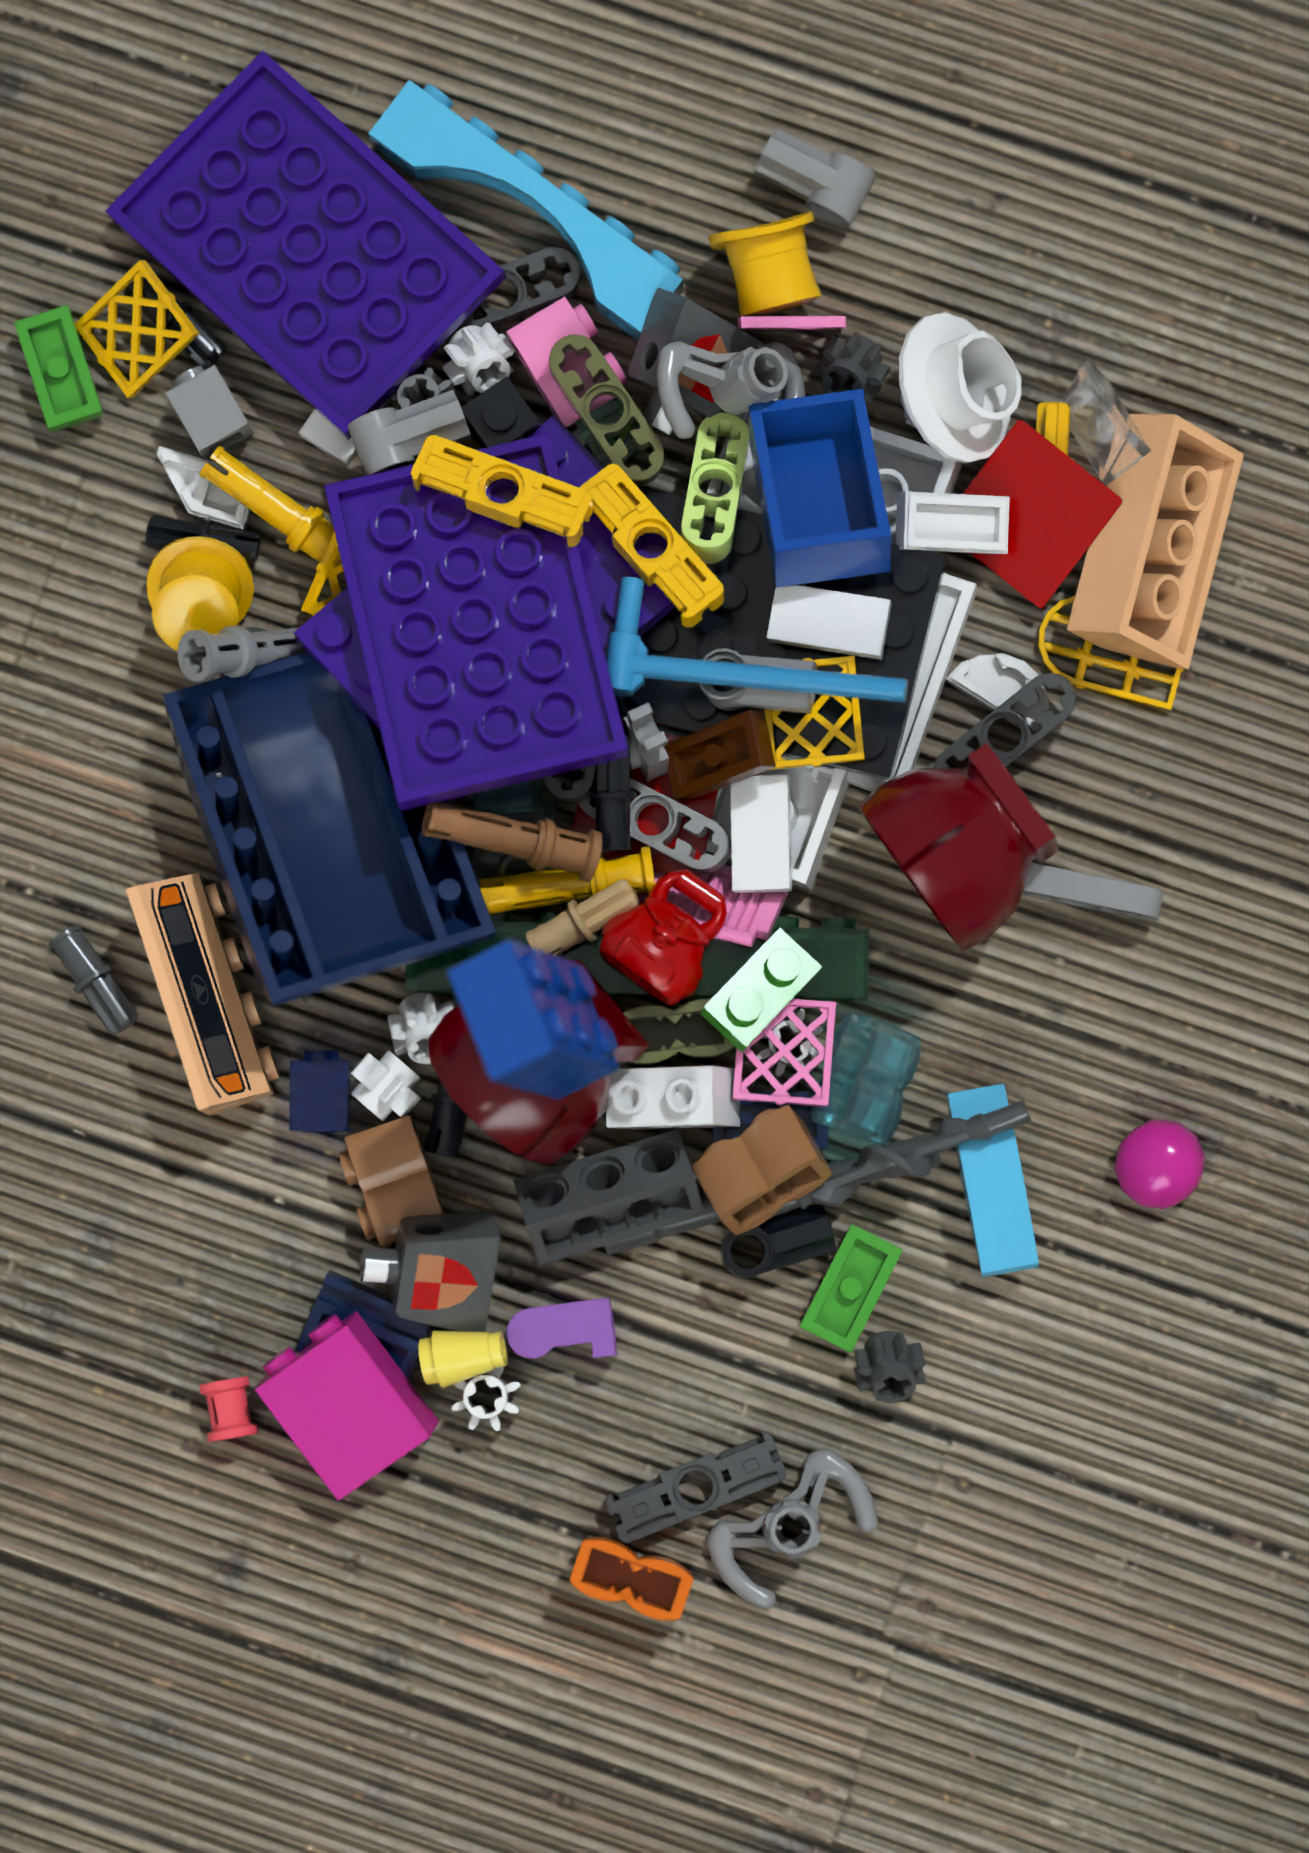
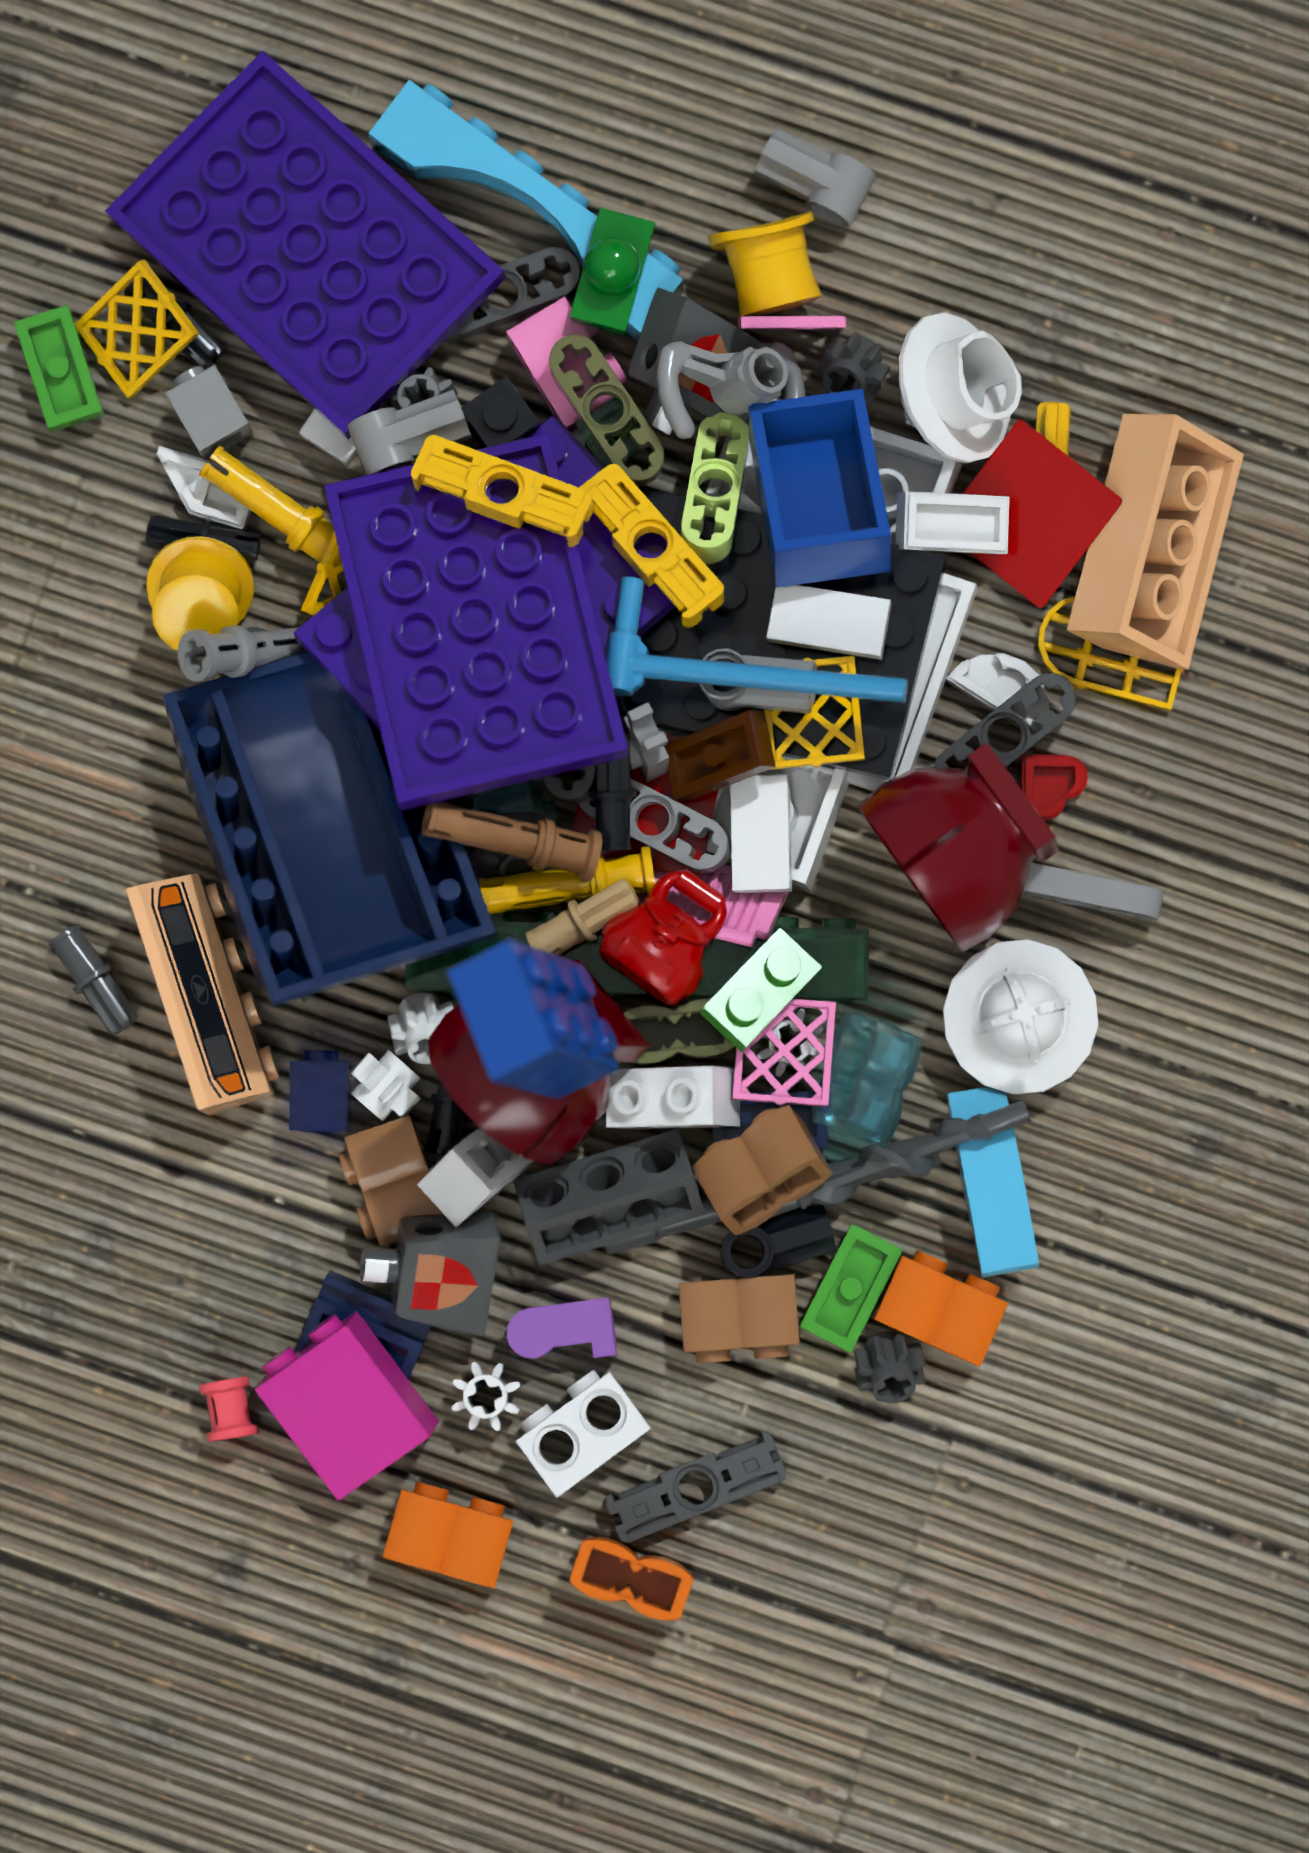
light yellow cone [419,1331,508,1388] -> none
white gear [442,322,516,396] -> none
light grey piece [706,1449,878,1610] -> none
clear slope [1062,360,1151,486] -> none
dark pink hair [1114,1119,1206,1209] -> none
none -> orange brick [383,1481,514,1589]
none -> white brick [417,1127,543,1228]
none -> white brick [516,1369,651,1498]
none -> green tile [570,207,655,335]
none -> medium nougat brick [679,1274,800,1363]
none -> orange brick [872,1250,1008,1367]
none -> white helmet [943,939,1098,1095]
none -> red tile [1021,755,1088,822]

